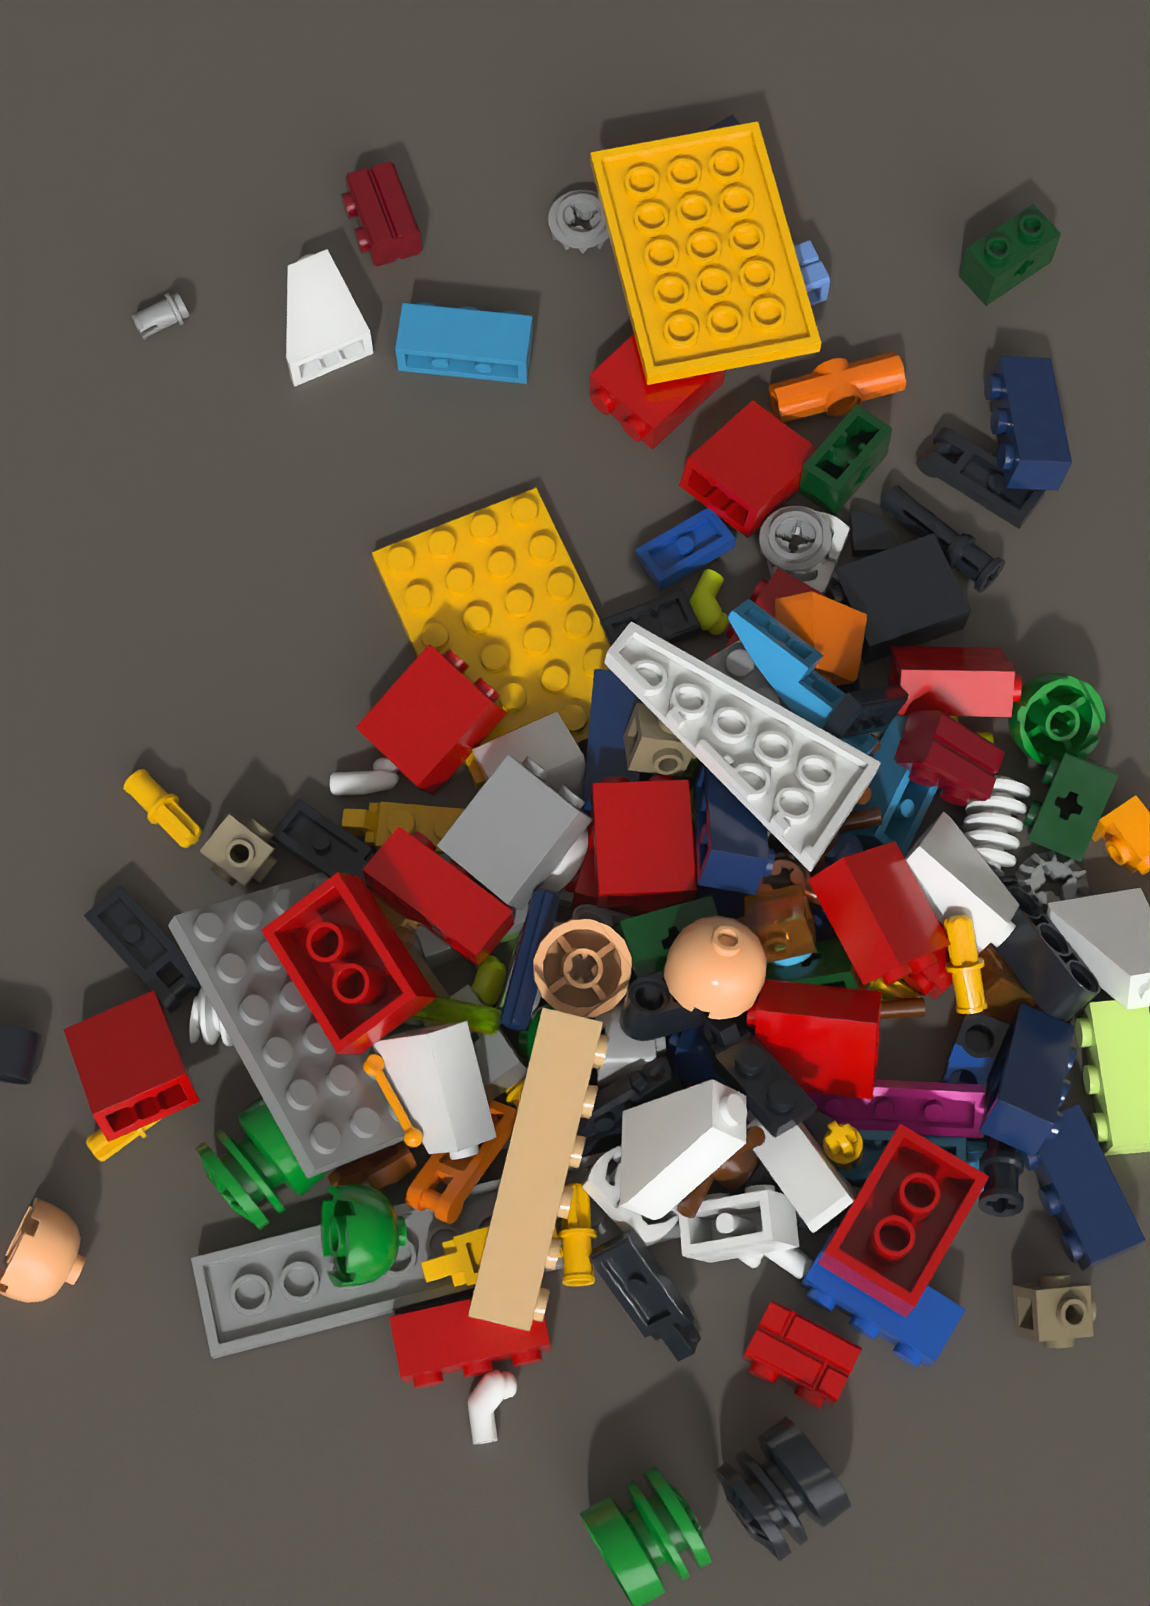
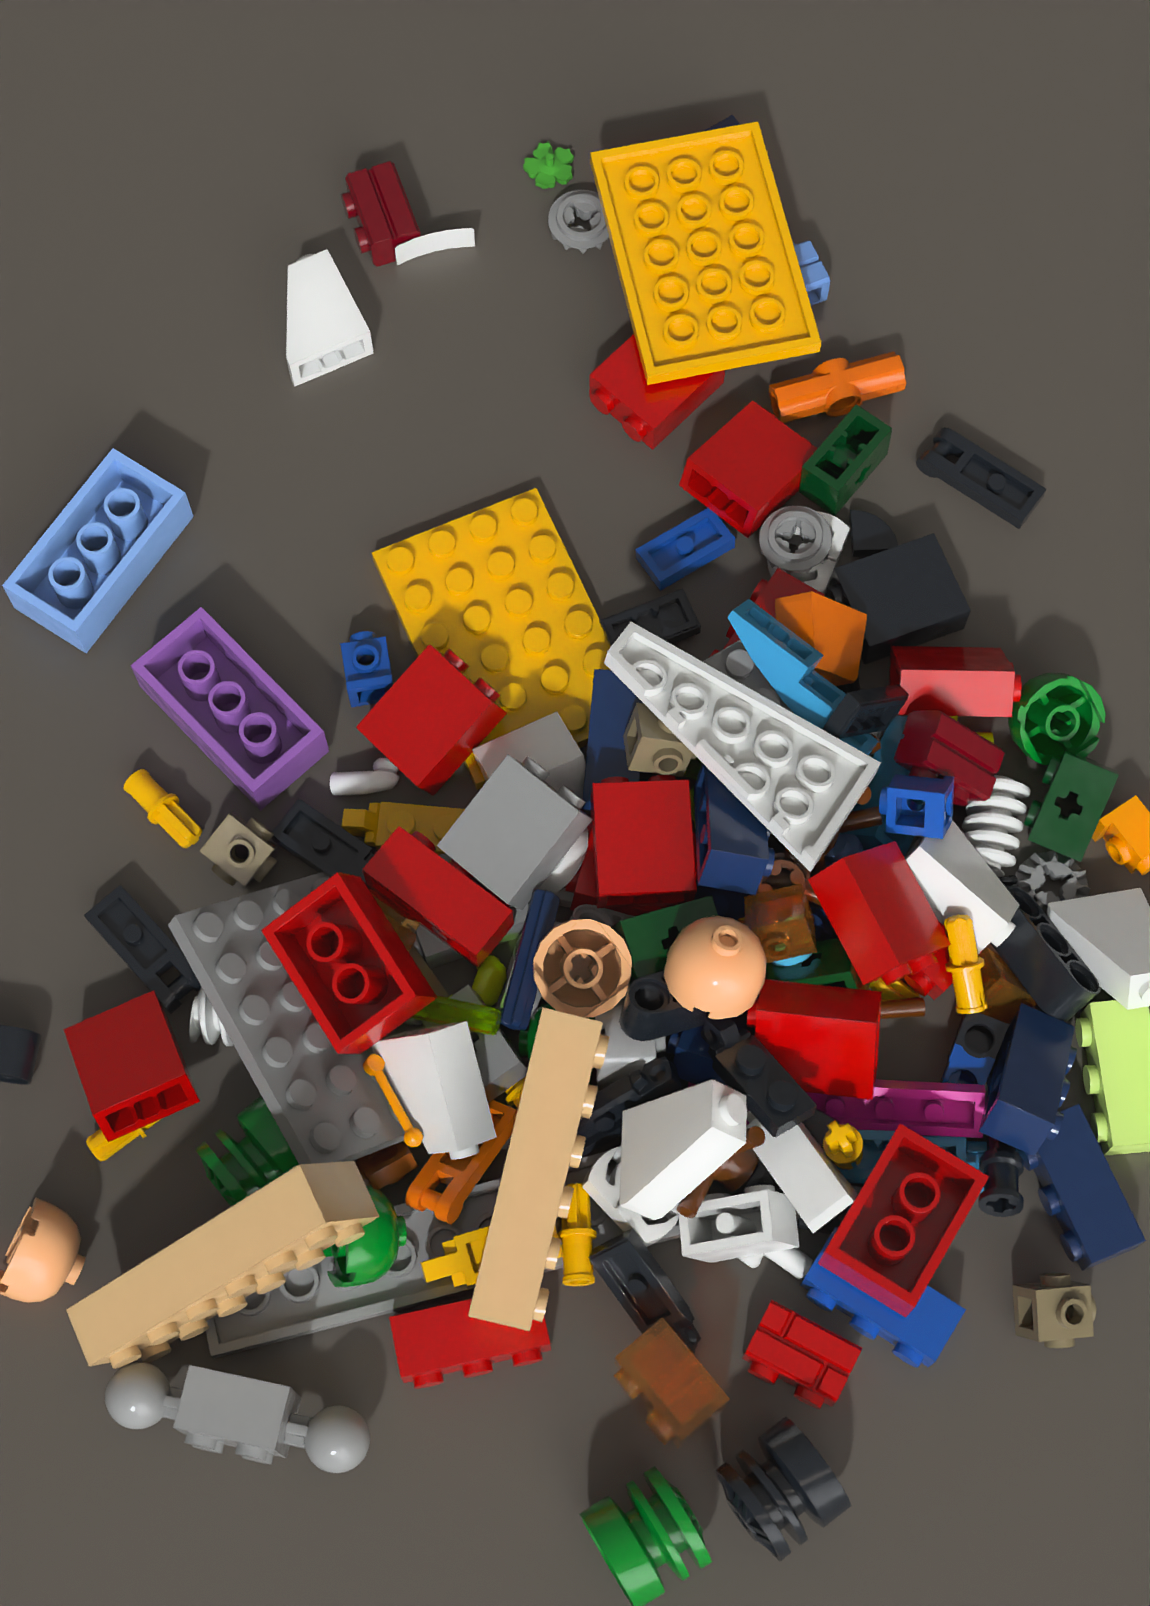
light grey pin [131,292,190,340] -> none
dark azure brick [395,302,533,384] -> none
white arm [468,1370,517,1445] -> none
neon yellow arm [689,569,729,635] -> none
black pin [880,485,1006,593] -> none
dark green brick [959,204,1061,306] -> none
dark blue brick [984,356,1072,491] -> none
none -> light blue brick [2,448,194,653]
none -> tan brick [66,1161,380,1369]
none -> light grey brick [105,1362,370,1473]
none -> medium lavender brick [130,607,329,811]
none -> blue brick [340,631,394,707]
none -> white sticker [395,228,475,265]
none -> bright green plant [523,142,574,189]
none -> clear orange brick [613,1317,730,1448]
none -> blue brick [879,774,954,839]

